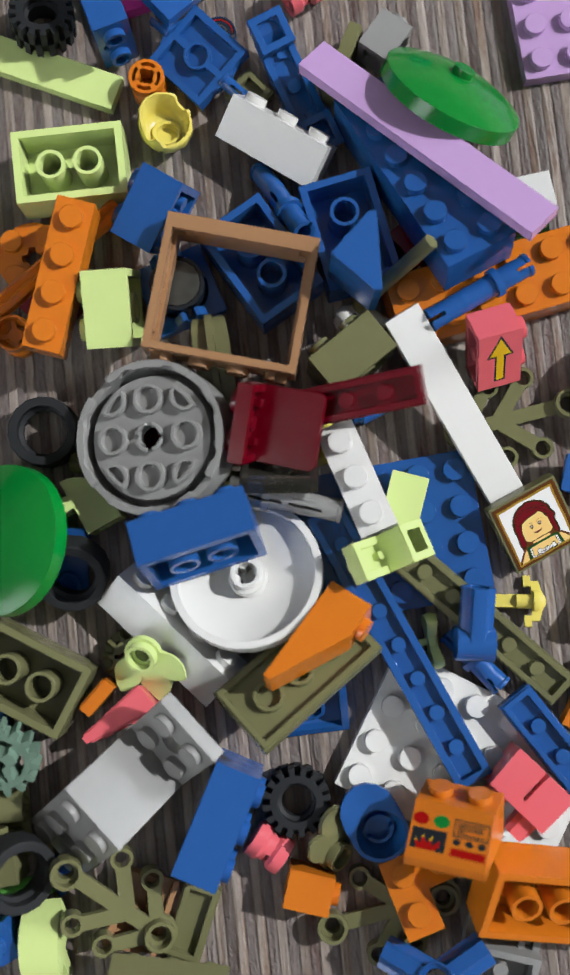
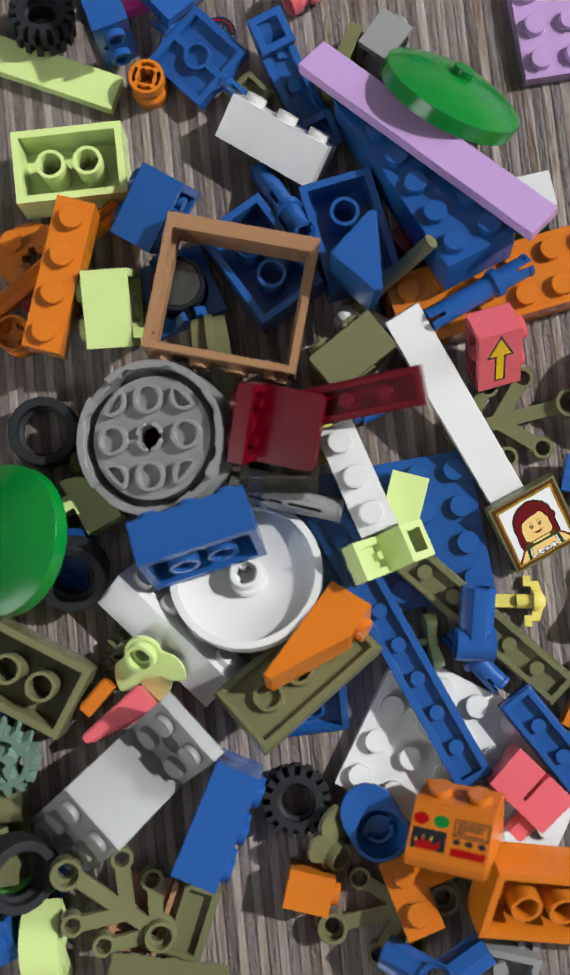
light yellow hair [138,92,193,154] -> none
coral wheel [243,819,295,875] -> none

